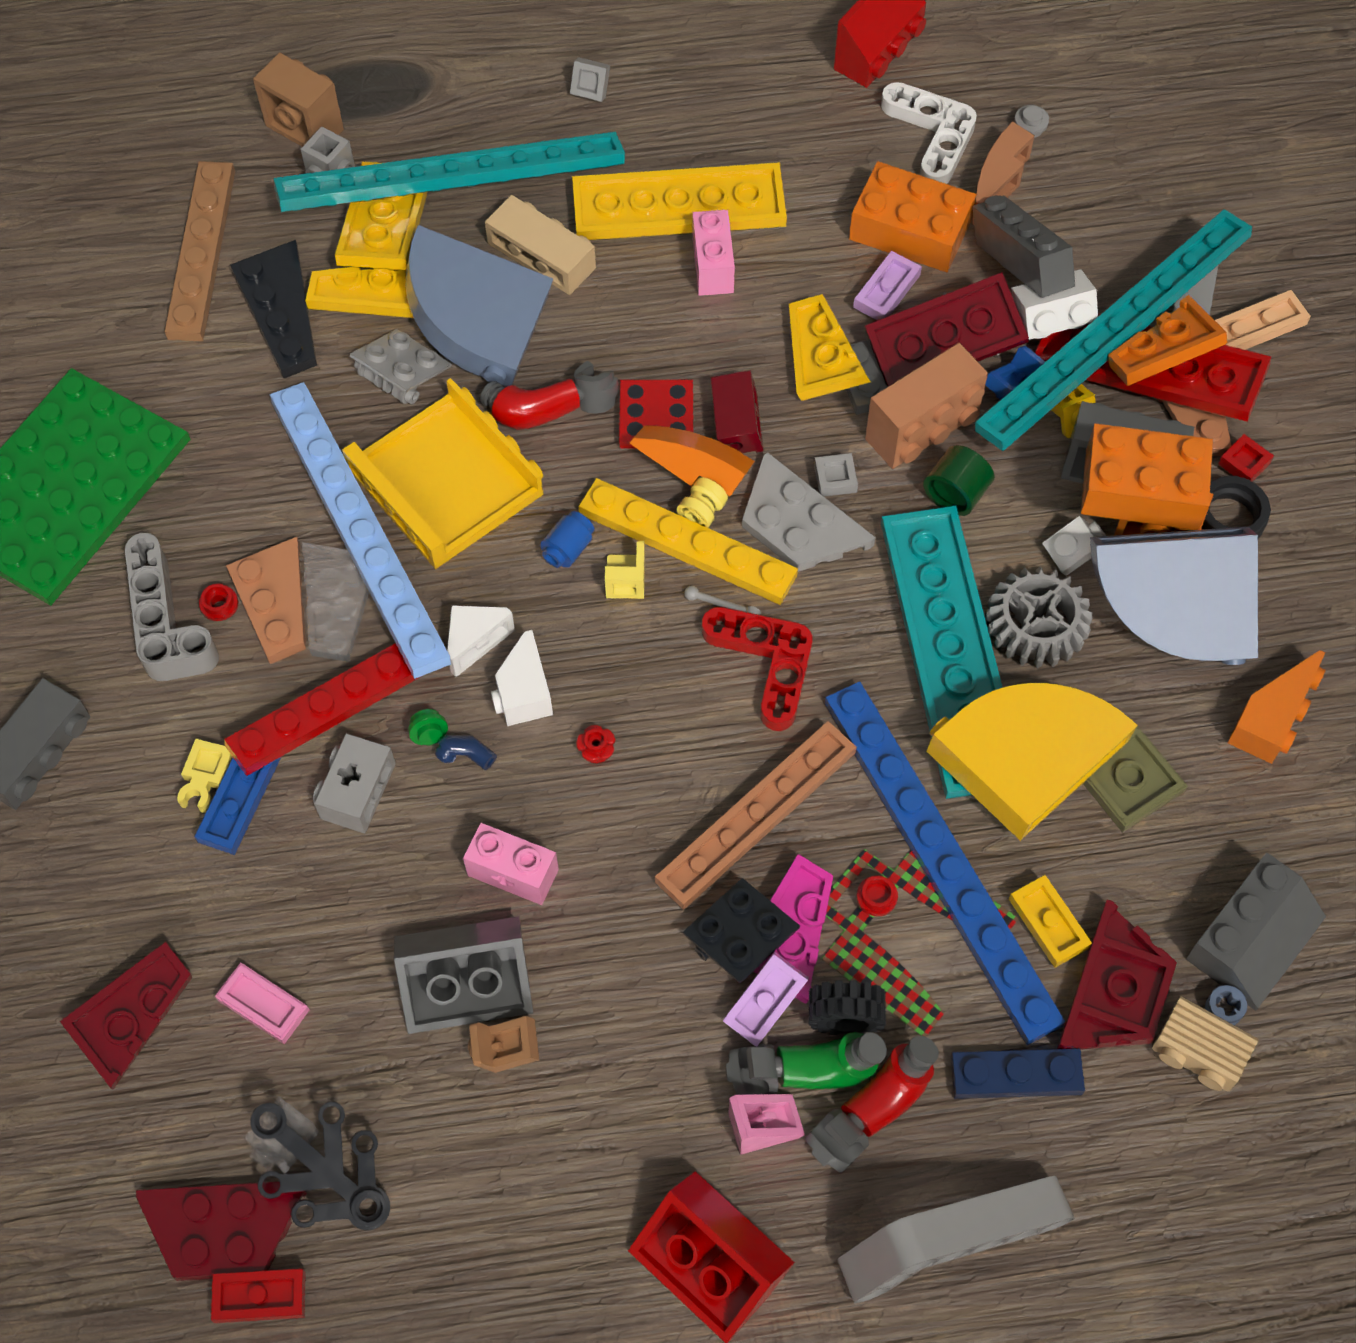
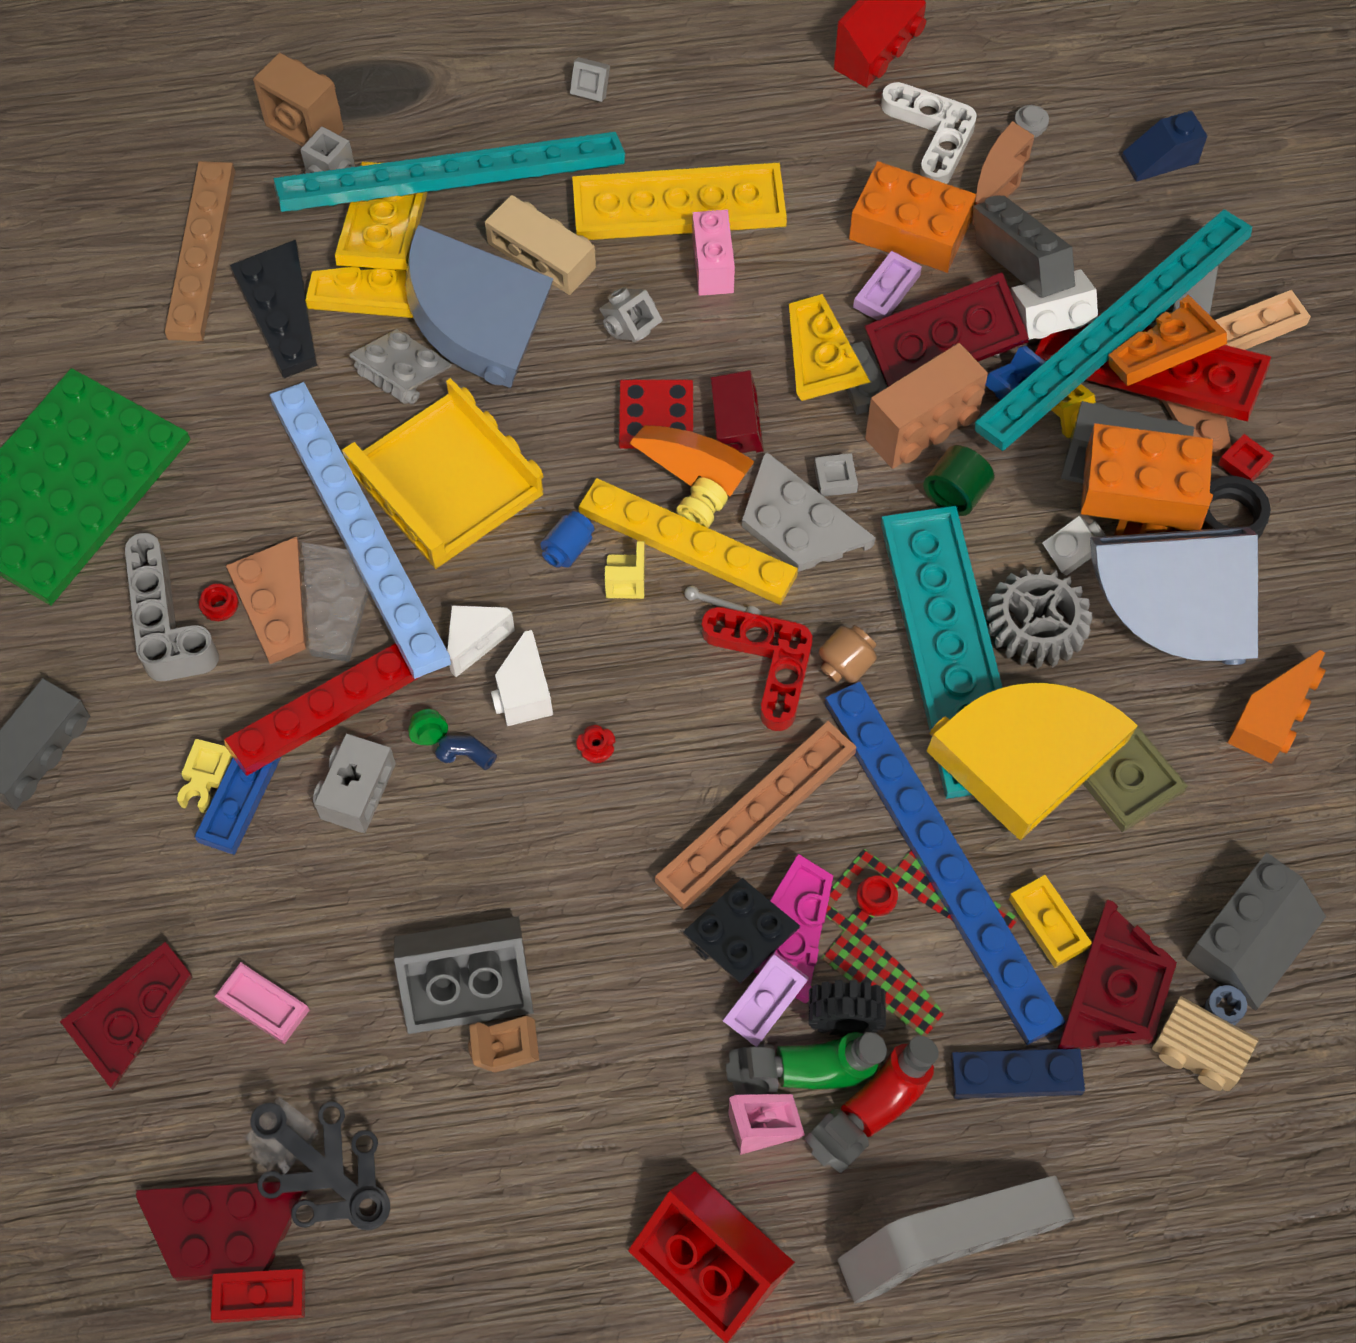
bright pink brick [463,823,559,905] -> none
red piece [480,361,619,430] -> none
none -> light grey brick [599,287,663,342]
none -> medium nougat head [819,625,877,683]
none -> dark blue slope [1121,110,1208,182]

